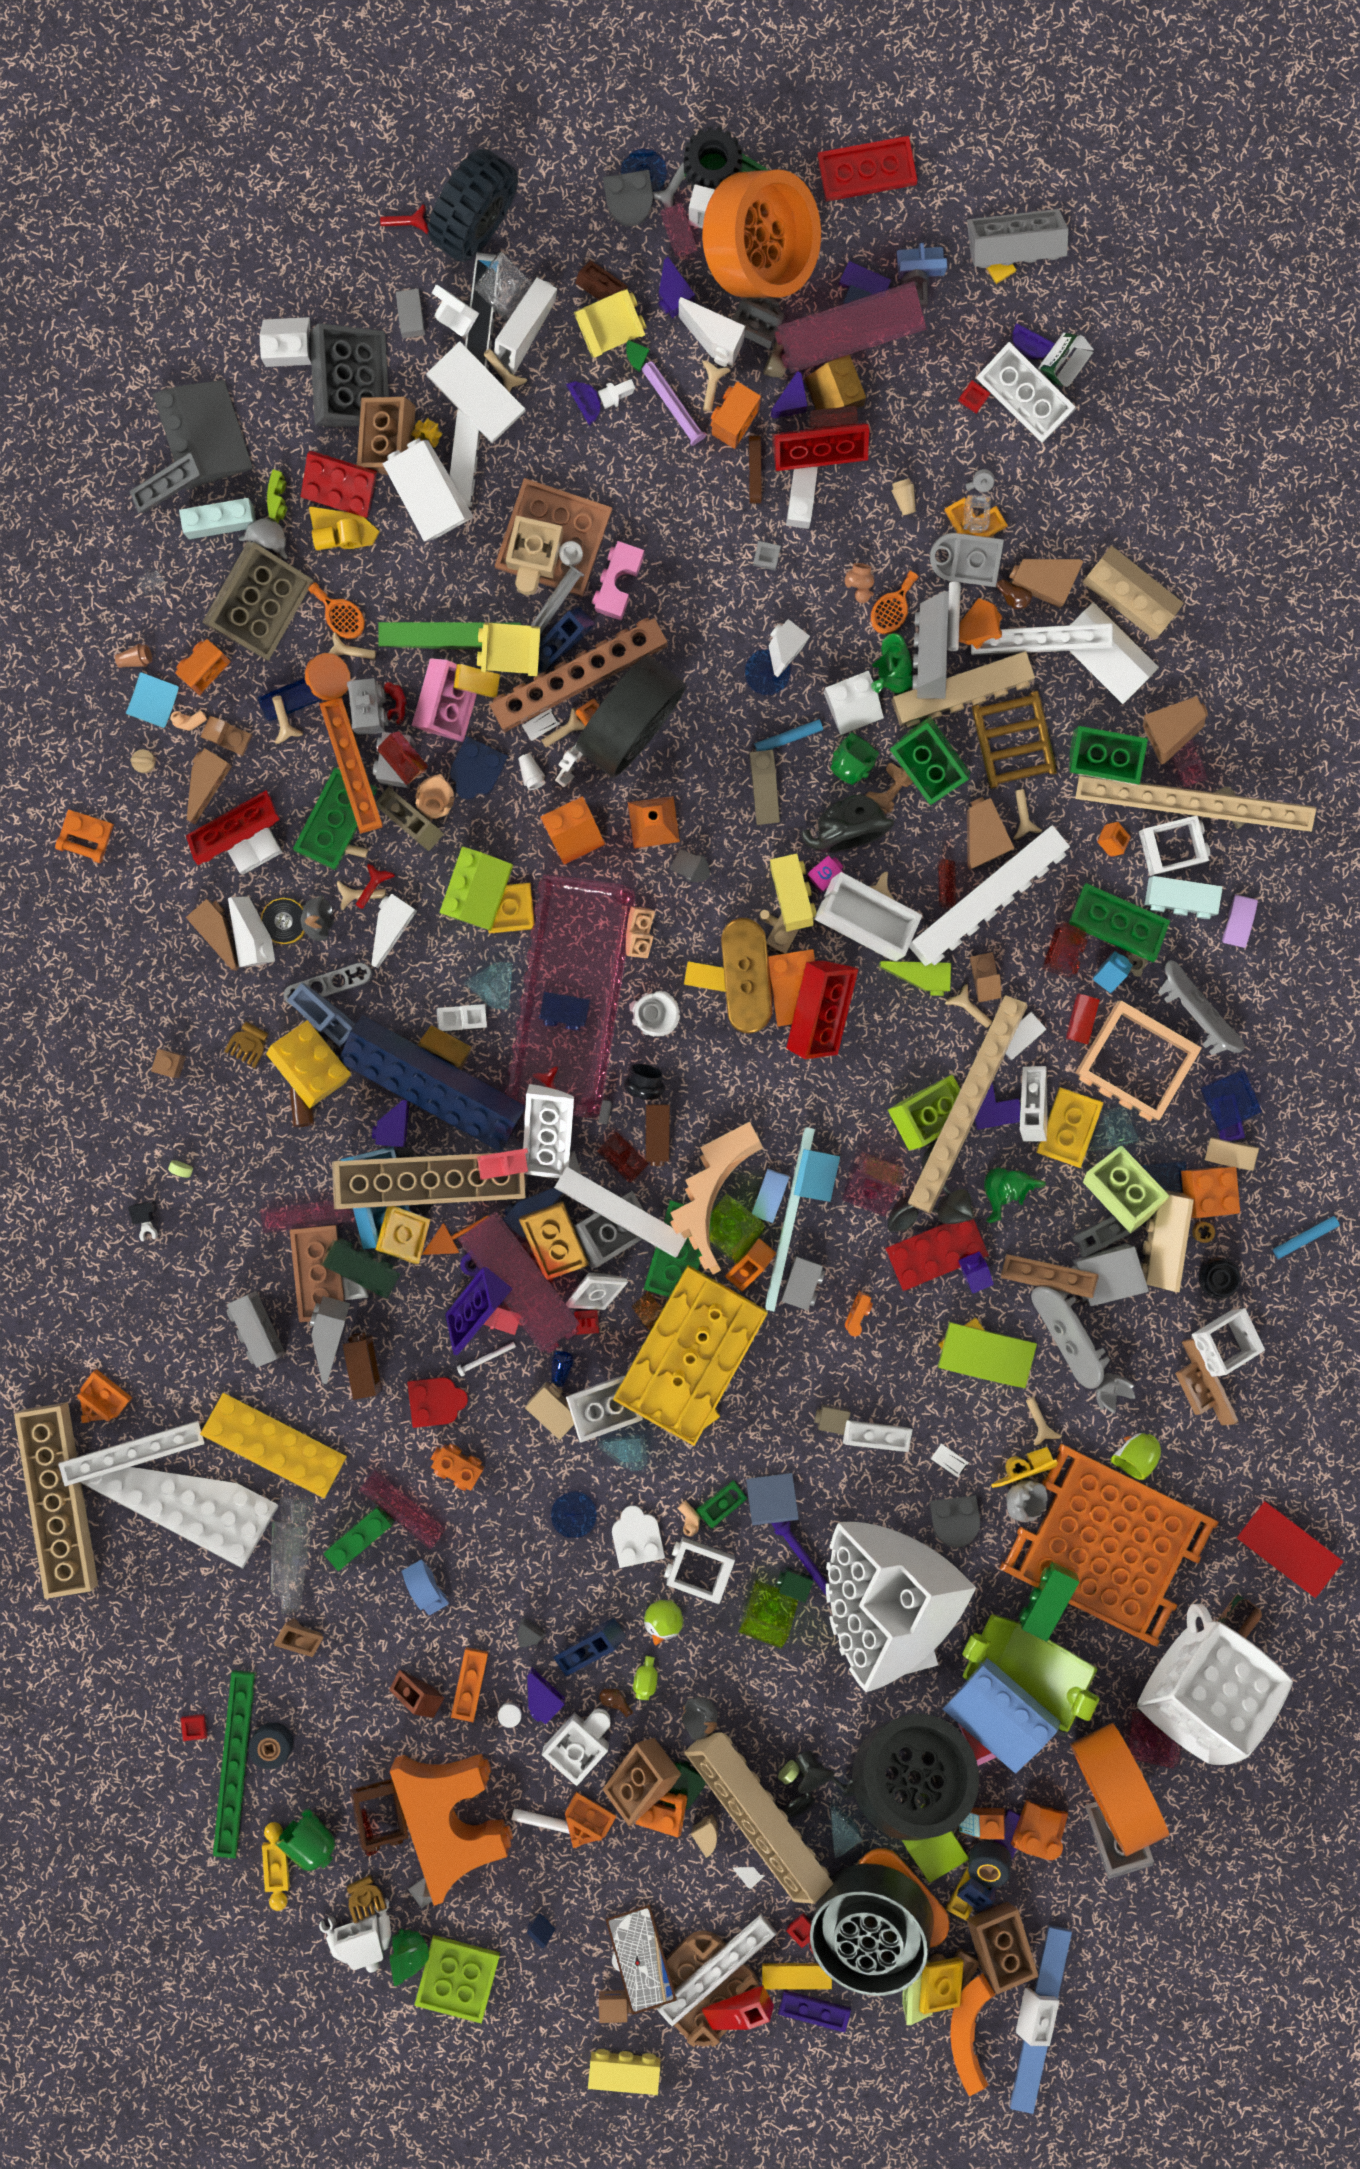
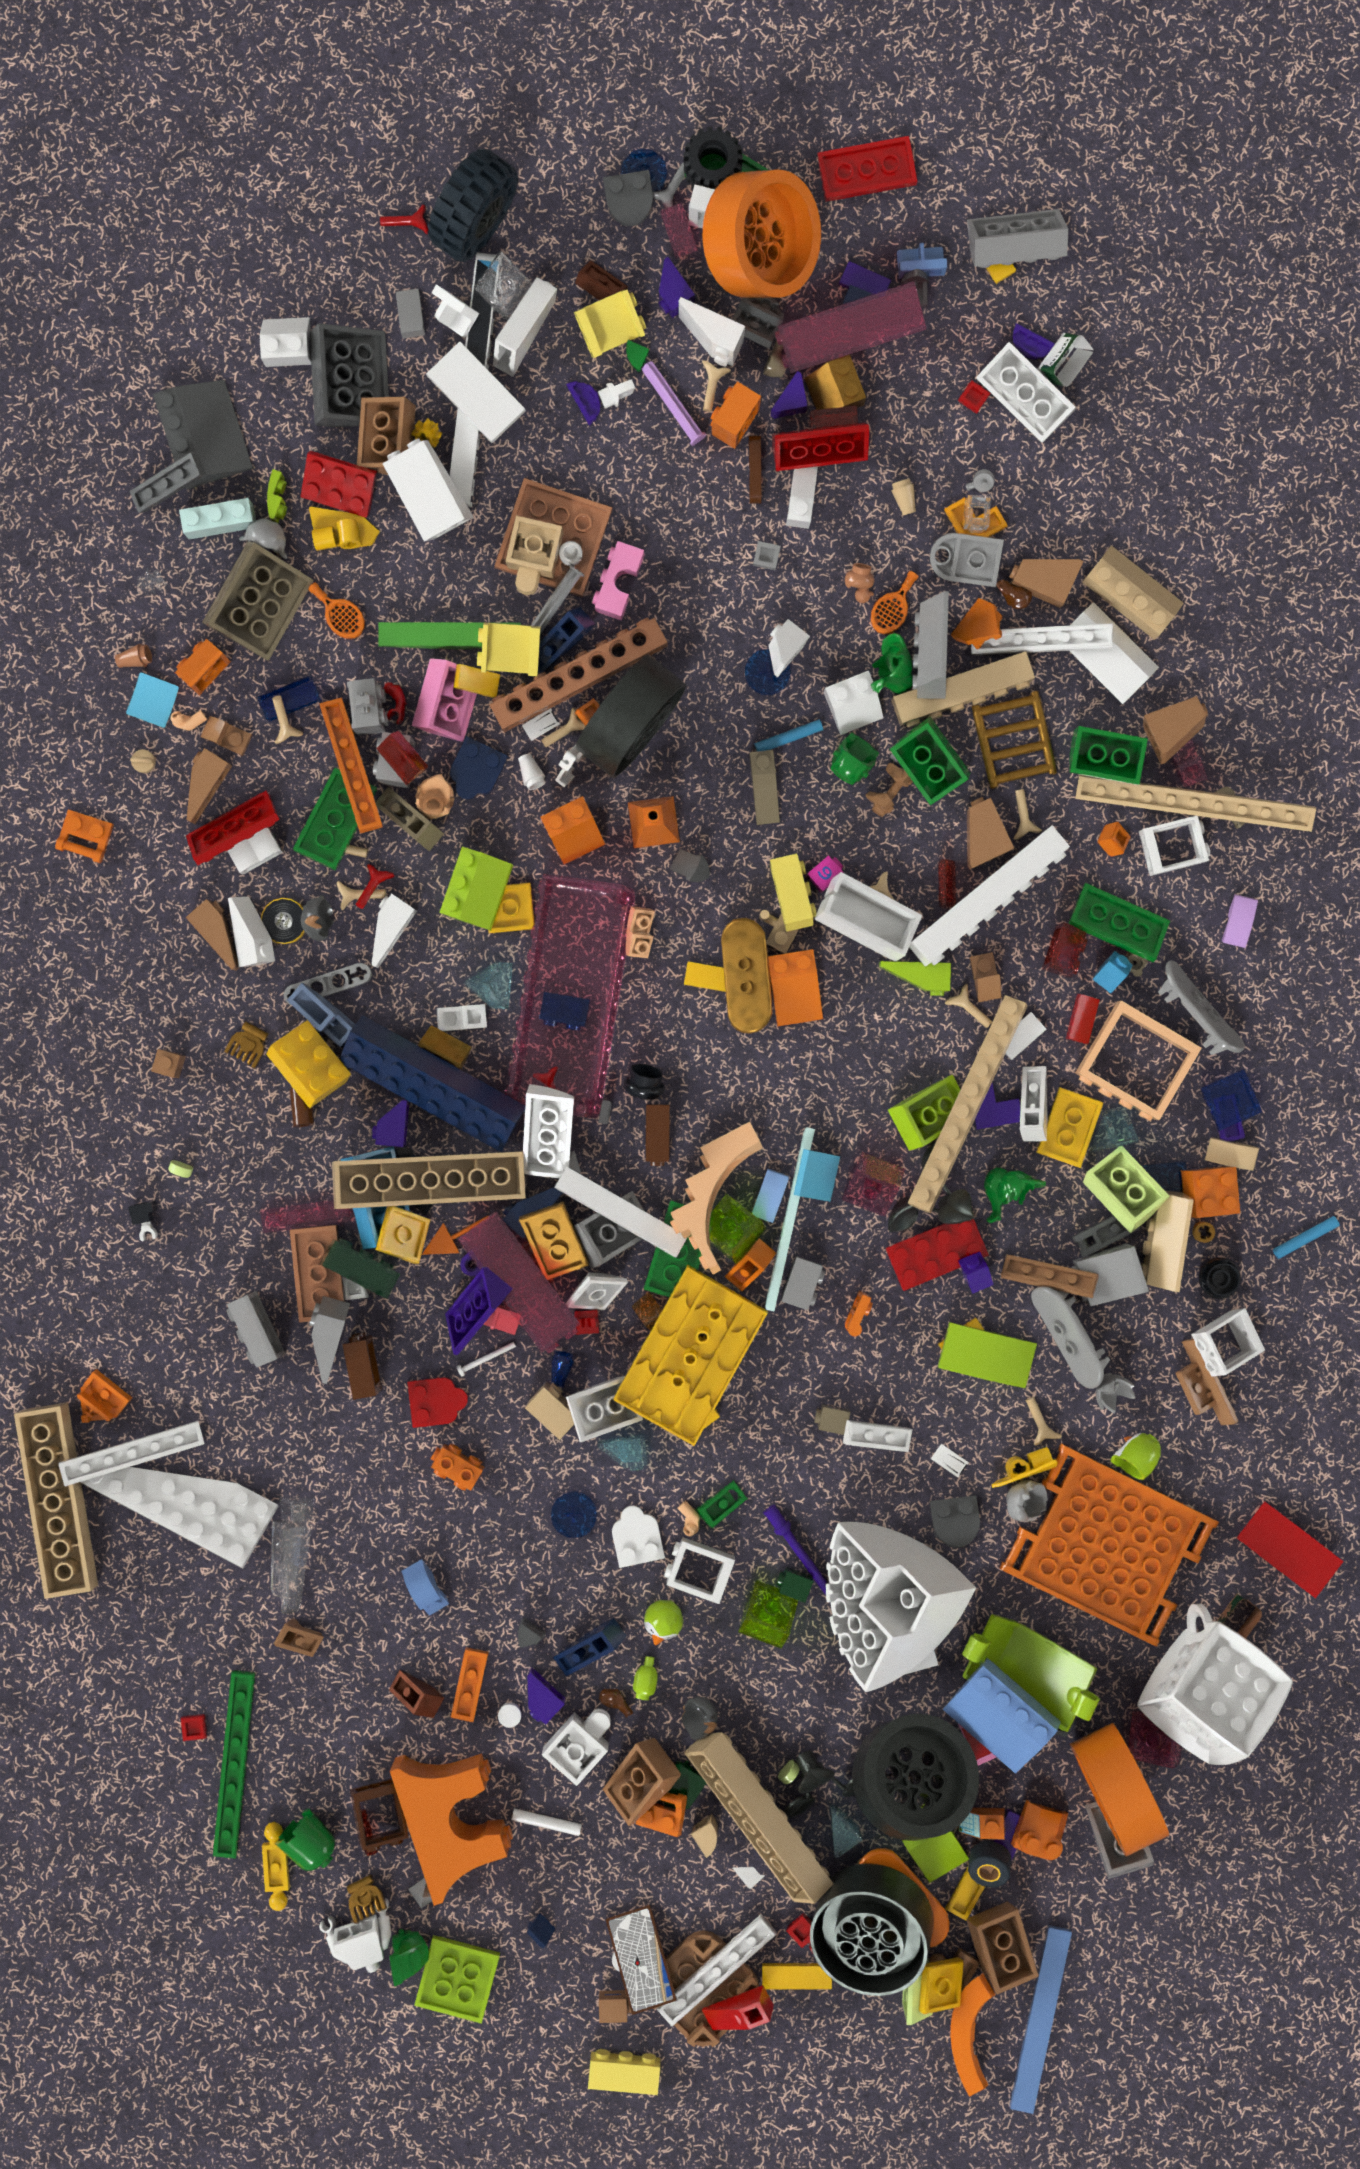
yellow plate [200,1393,347,1499] -> none
black wheel [249,1723,293,1769] -> none
orange tile [305,653,350,700] -> none
green brick [323,1504,395,1571] -> none
tan piece [328,632,377,660] -> none
clear pink plate [359,1471,446,1549] -> none
coral panel [477,1148,528,1179] -> none
tan piece [484,349,527,393] -> none
orange slope [565,1791,617,1848] -> none
clear red slope [597,1132,649,1183] -> none
white hair [629,991,680,1037] -> none
sand blue tile [746,1473,799,1525] -> none
dark purple tile [778,1990,851,2033] -> none
red slope [786,960,859,1059] -> none
pearl dark grey piece [801,794,894,853] -> none
white piece [947,582,961,651] -> none
dark blue bracket [957,1878,996,1912] -> none
white panel [1016,1988,1059,2046] -> none
green brick [1019,1562,1079,1642] -> none
light aqua brick [1145,876,1222,919] -> none

